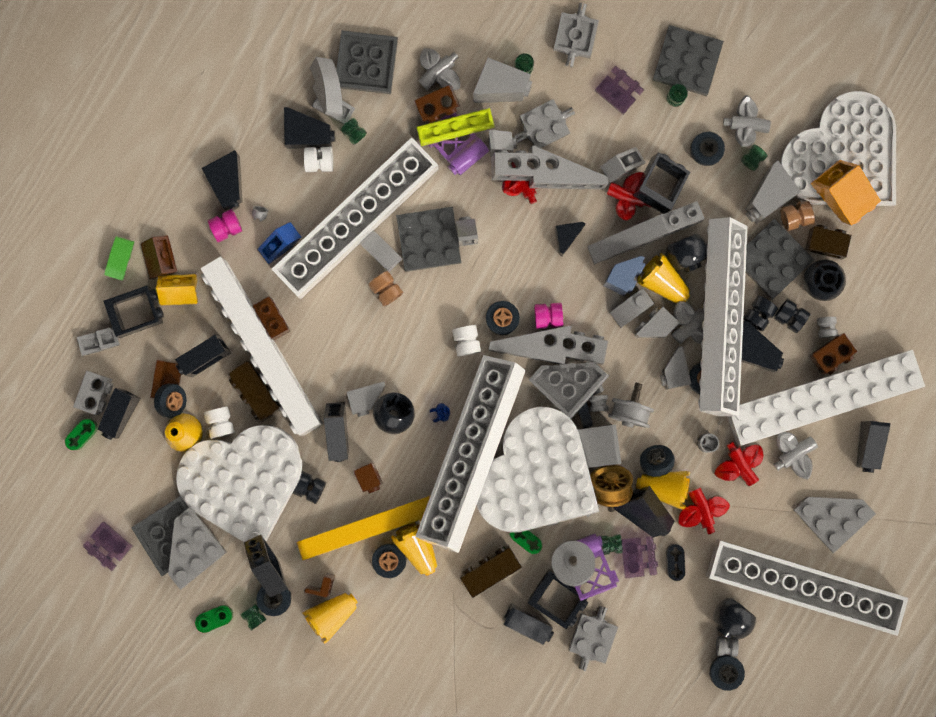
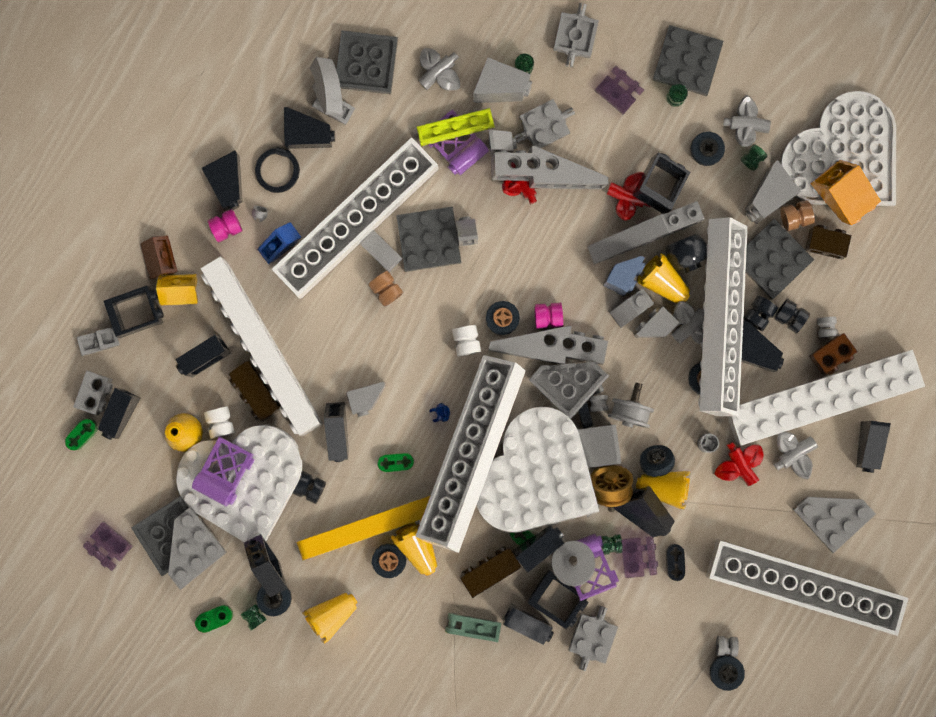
bright green slope [104,236,135,281] -> none
reddish brown panel [150,360,181,398] -> none
black wheel [154,383,187,418] -> none
reddish brown brick [253,296,291,341] -> none
white wheel [304,147,333,172] -> none
reddish brown panel [304,573,335,598] -> none
clear green wheel [341,118,367,145] -> none
reddish brown brick [354,463,383,494] -> none
black wheel [373,392,415,435] -> none
reddish brown brick [414,85,460,123] -> none
black slope [555,222,586,257] -> none
light grey slope [600,147,646,183] -> none
light grey slope [660,346,691,390] -> none
red plant [678,488,730,535] -> none
black wheel [713,597,756,640] -> none
black wheel [803,259,846,301] -> none
none -> medium lavender piece [192,437,255,506]
none -> black piece [255,147,300,193]
none -> green beam [378,453,414,472]
none -> sand green plate [445,613,502,642]
none -> black slope [513,525,565,573]

